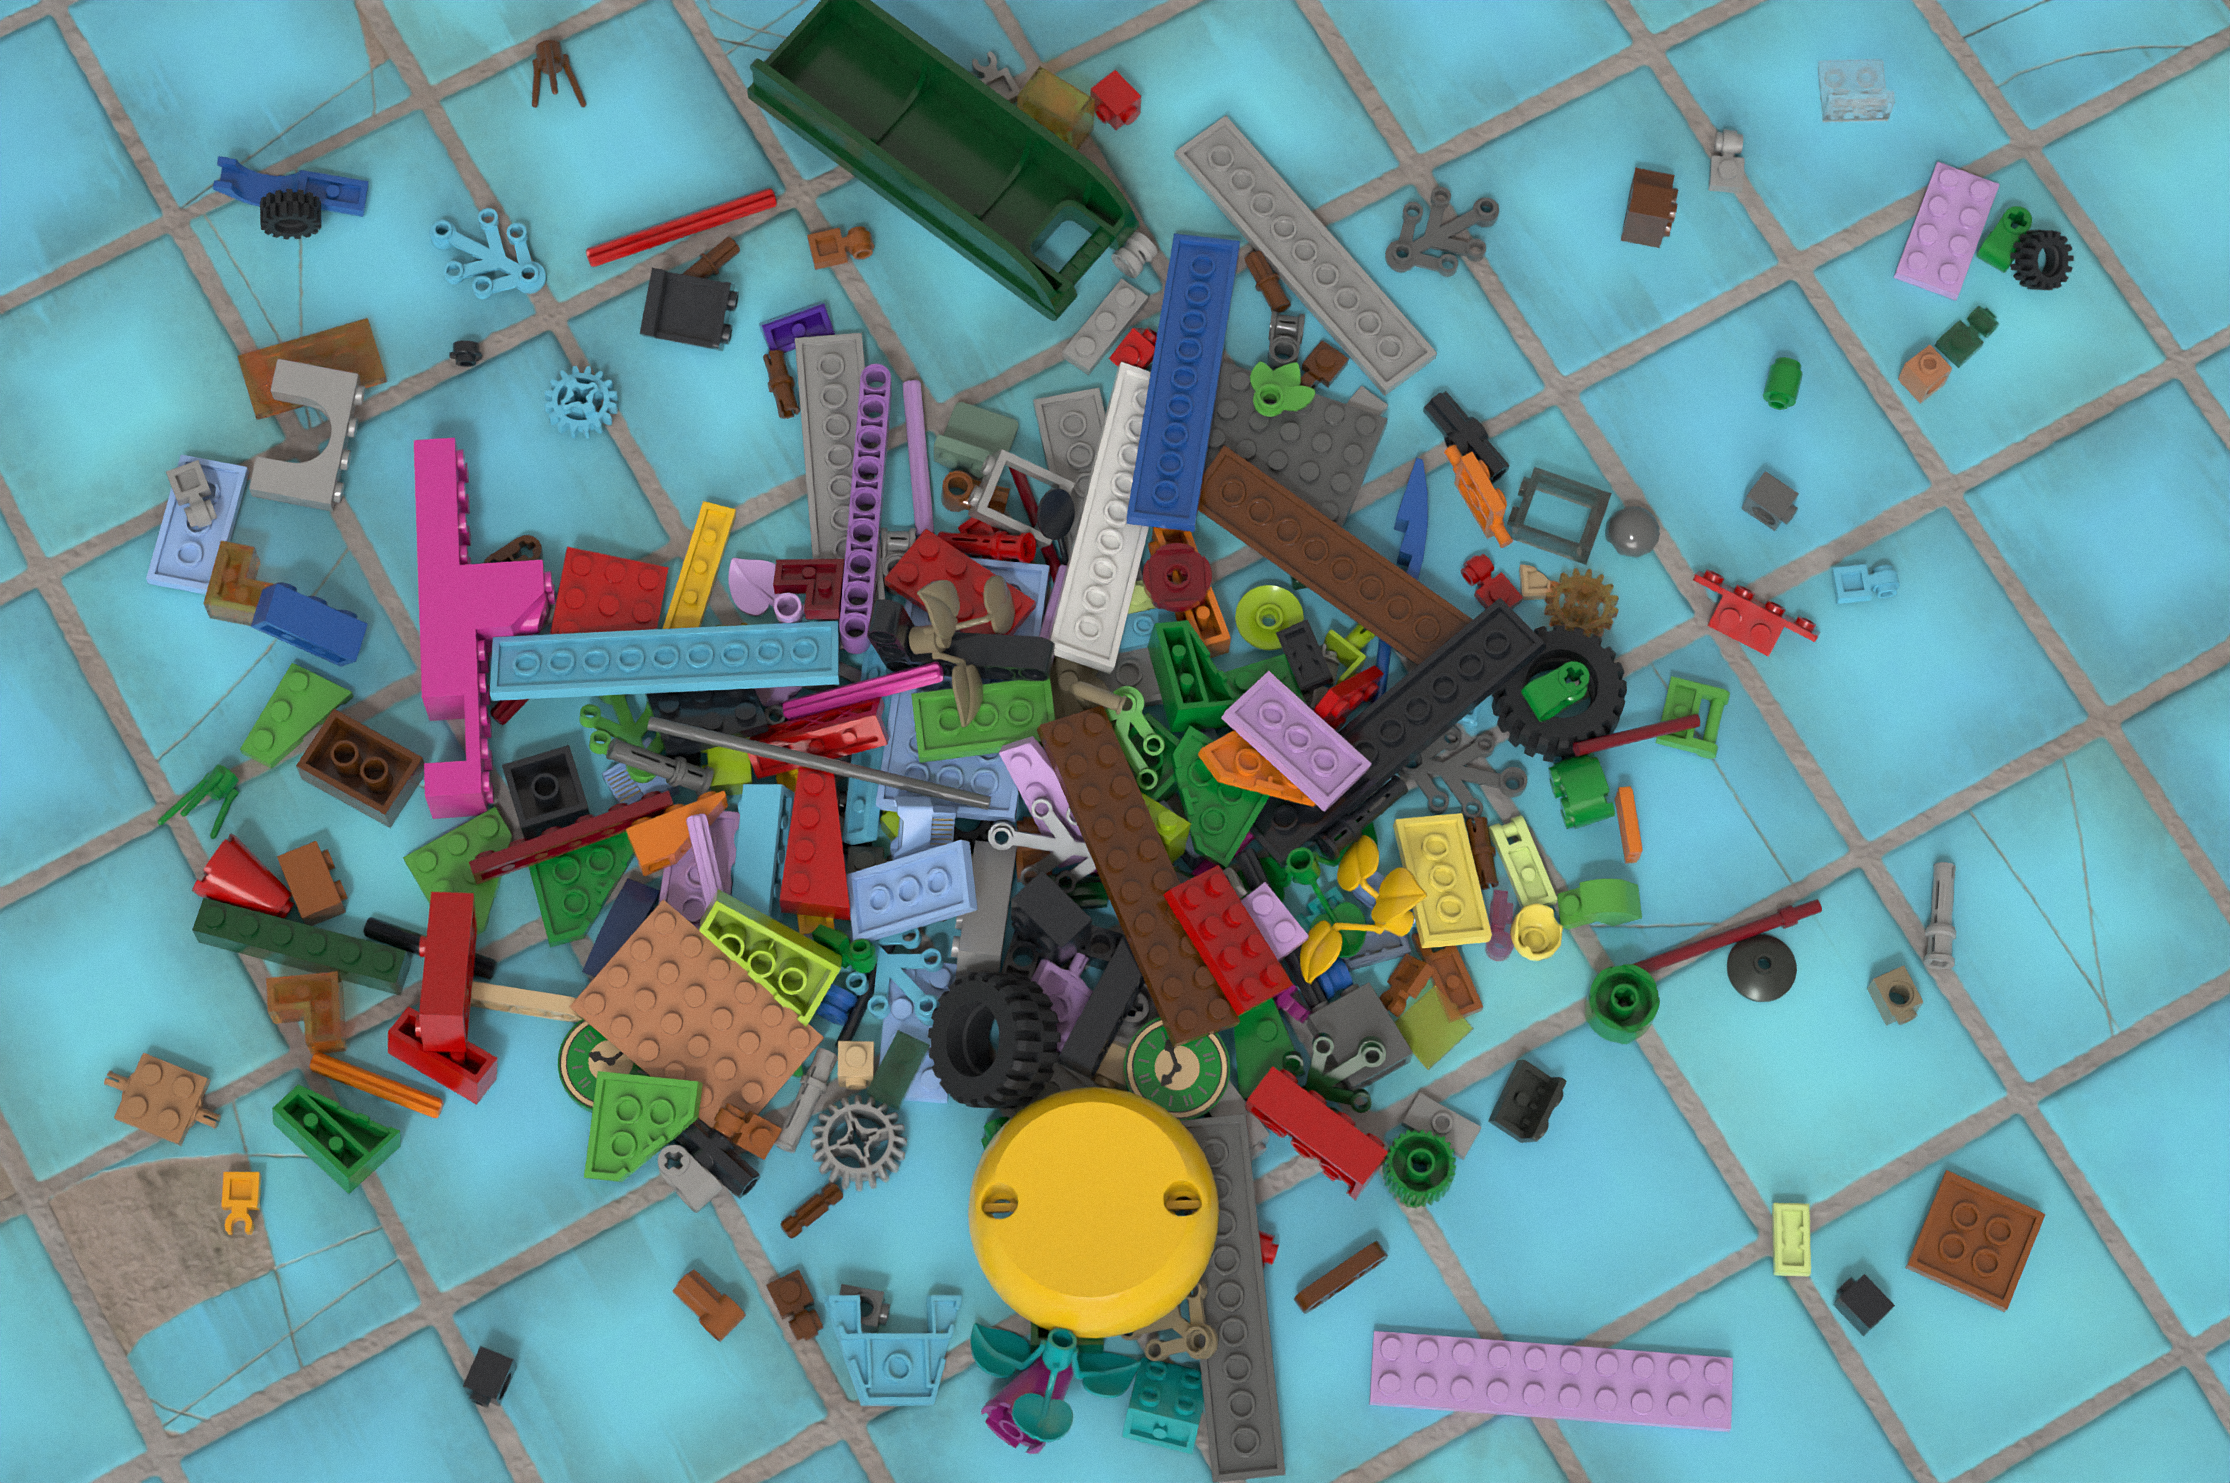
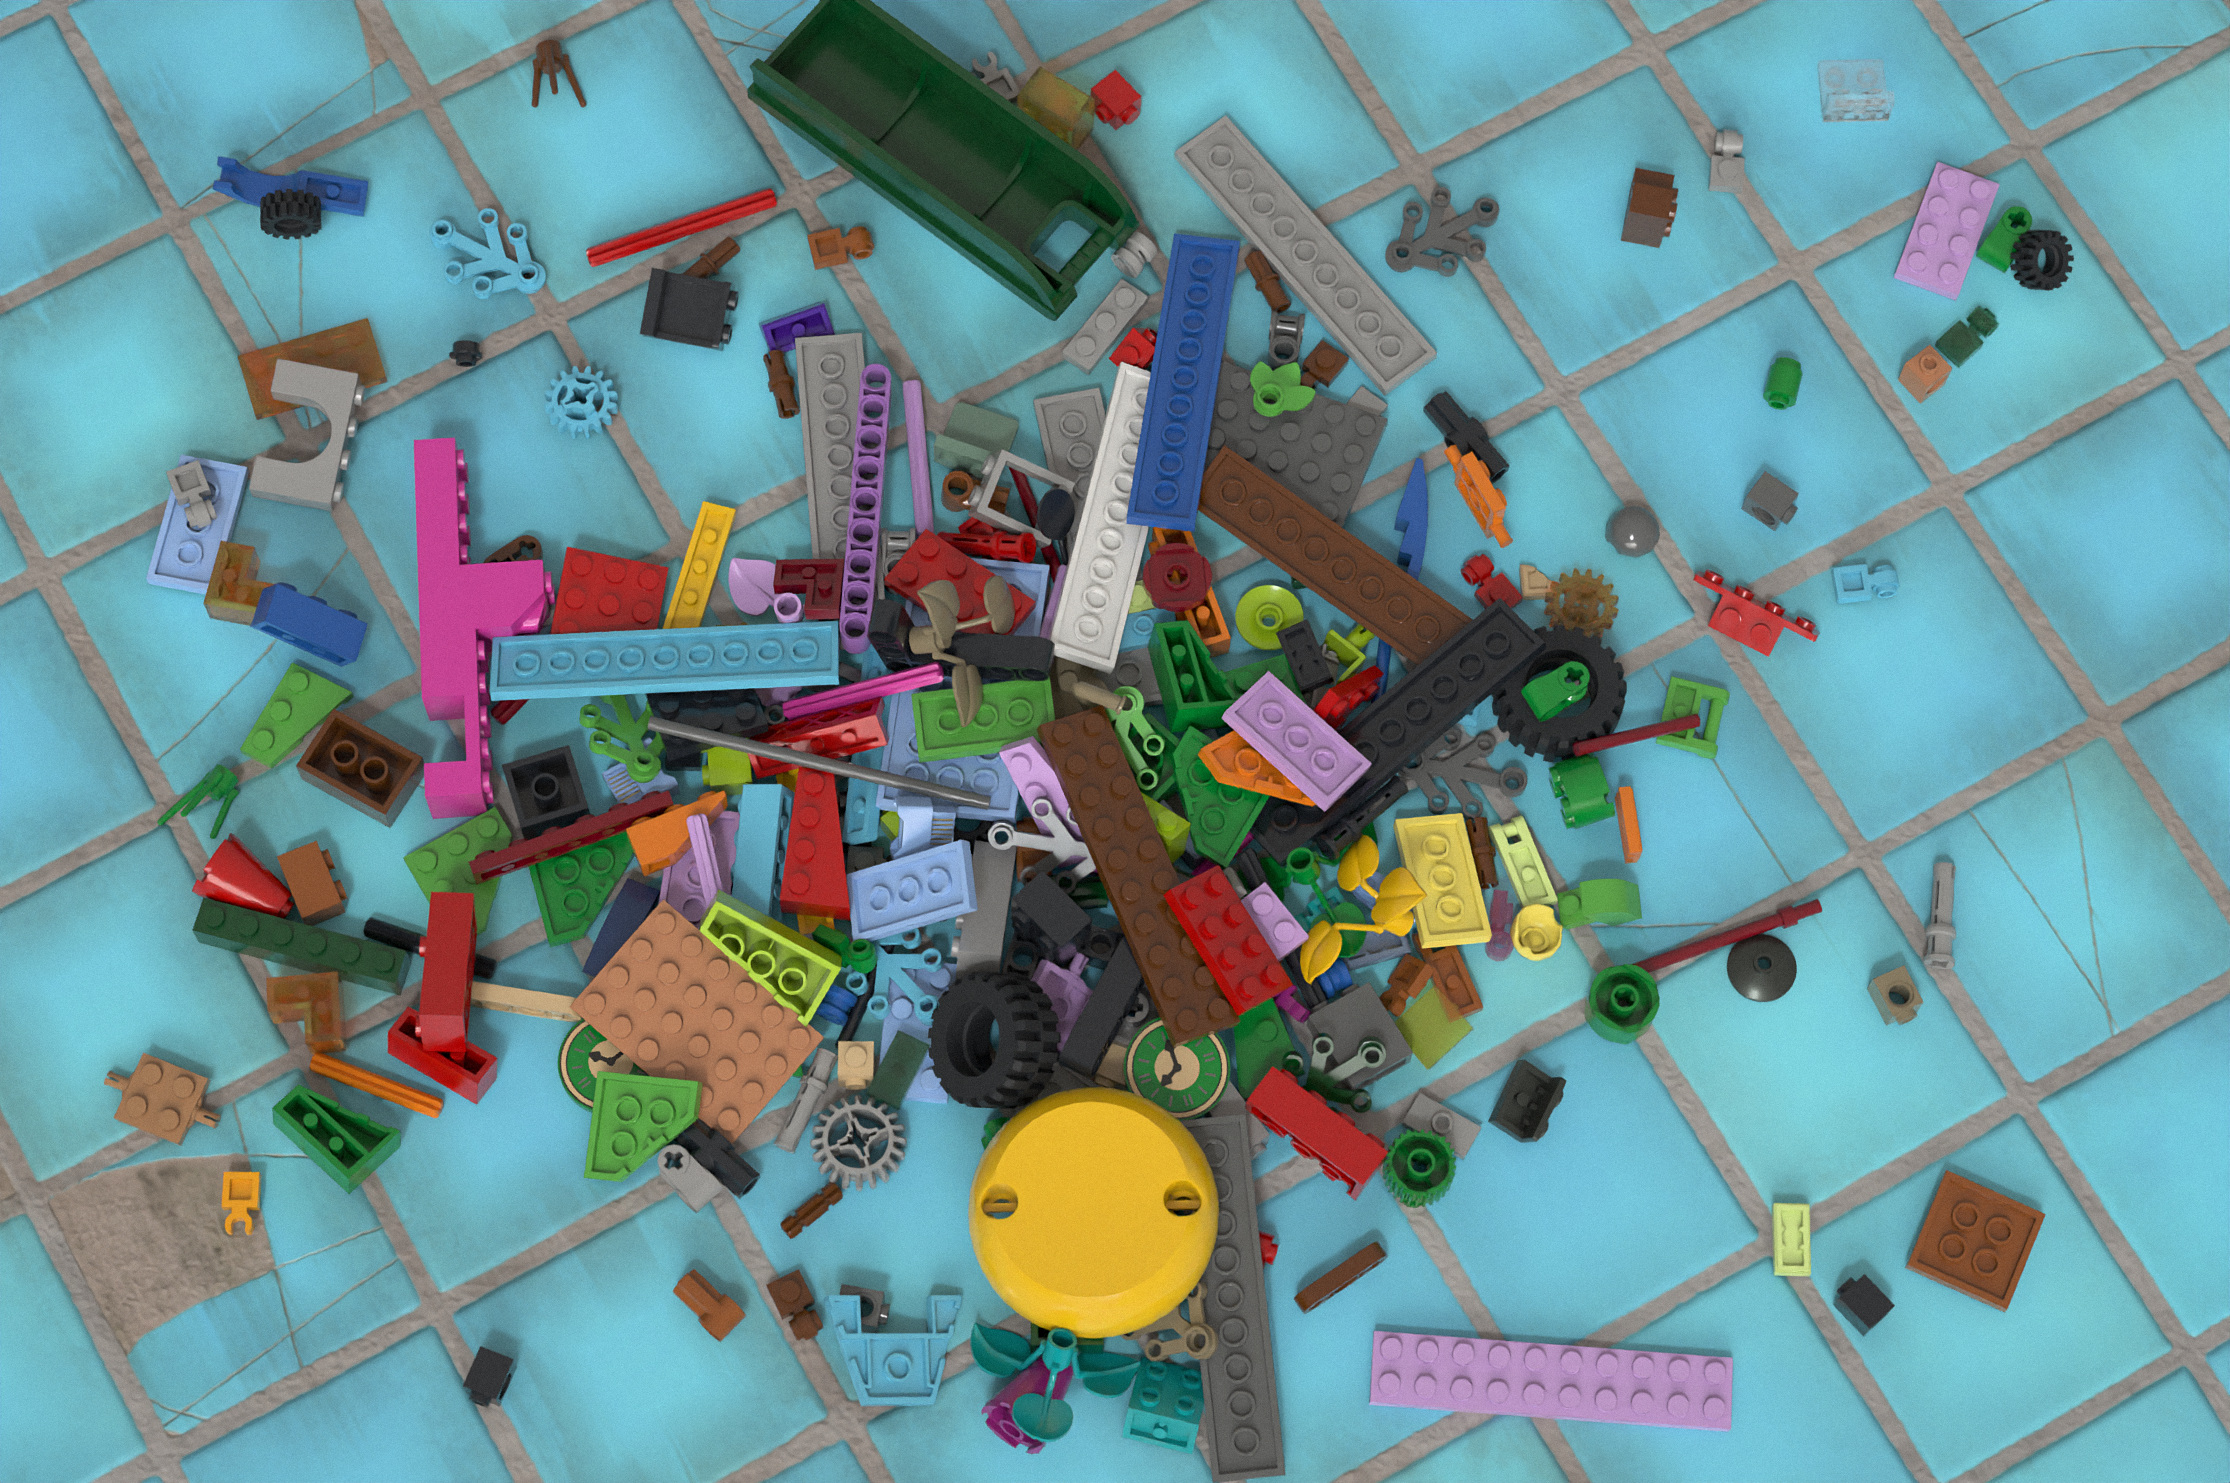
dark grey pin [606,737,714,796] -> none
dark orange plate [713,1103,782,1160] -> none
clear smoke window [1507,467,1612,565] -> none

